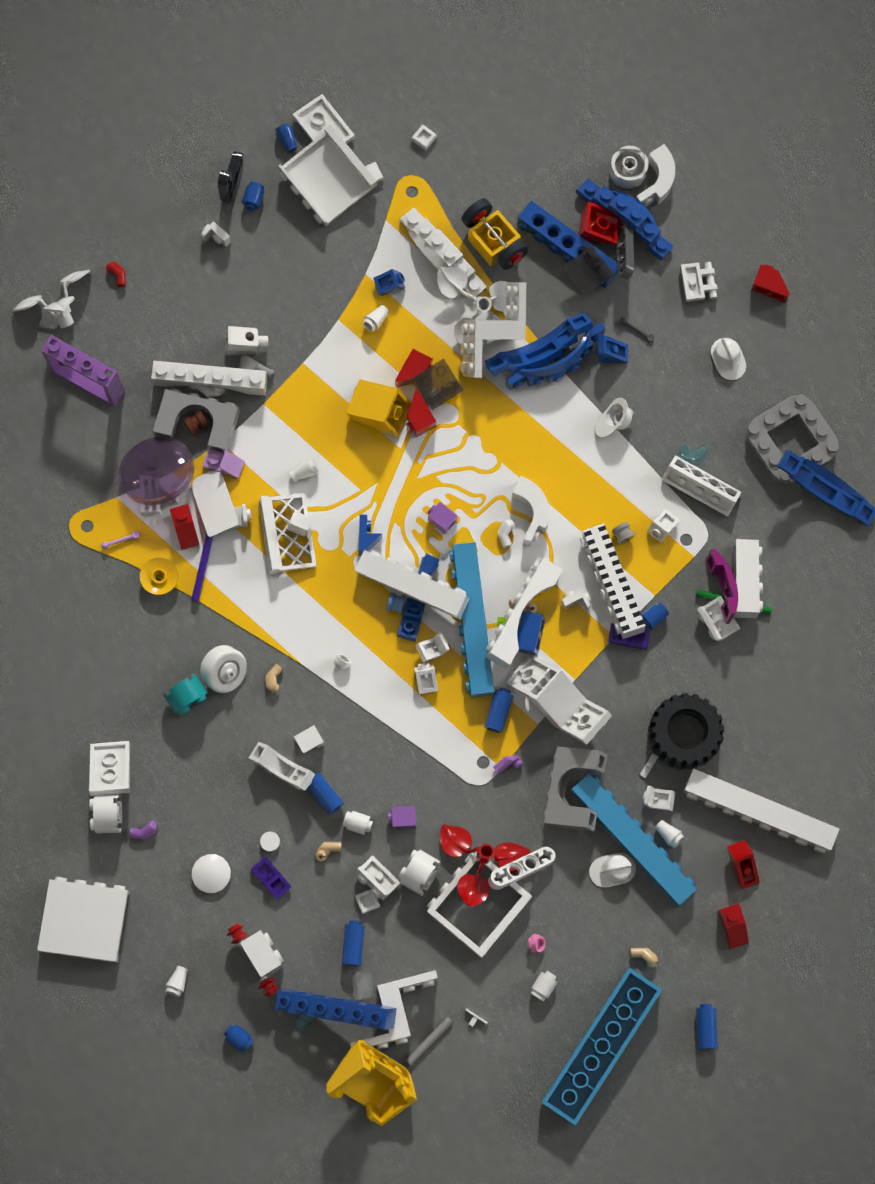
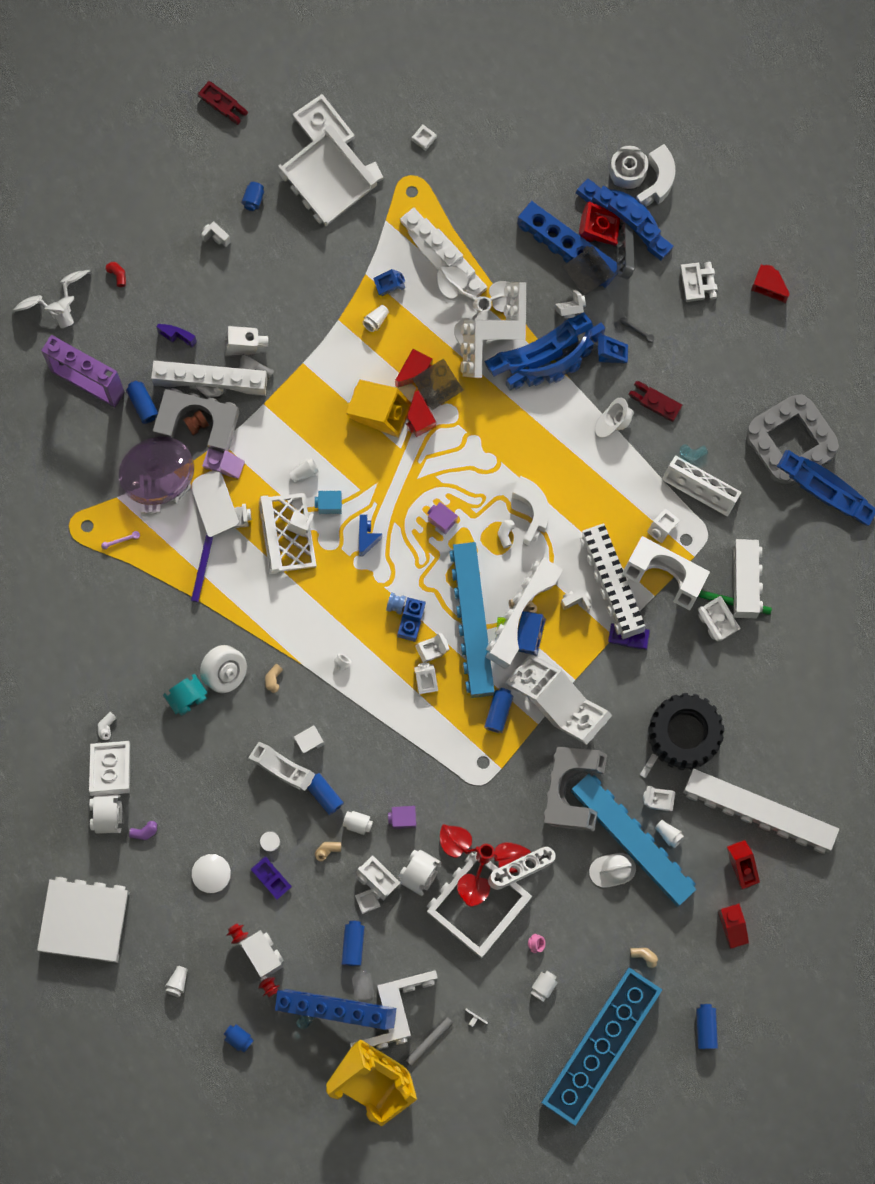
yellow dish [140,557,178,595] -> none
red slope [170,504,200,550] -> none
black beam [218,151,244,203] -> none
blue cone [275,123,298,153] -> none
white brick [354,550,470,619] -> none
blue cone [418,553,440,576] -> none
brick [461,198,528,270] -> none
medium lavender arm [493,755,523,774] -> none
light grey wheel [612,522,635,545] -> none
blue brick [641,603,669,630] -> none
magenta slope [705,549,738,624] -> none
white piece [711,338,746,380] -> none
none -> white arm [98,712,117,740]
none -> blue brick [126,381,158,424]
none -> dark purple slope [156,324,197,348]
none -> dark red hinge [198,81,248,125]
none -> dark azure brick [315,491,342,514]
none -> white bracket [555,289,586,318]
none -> white arch [621,536,710,611]
none -> dark red hinge [628,381,683,422]

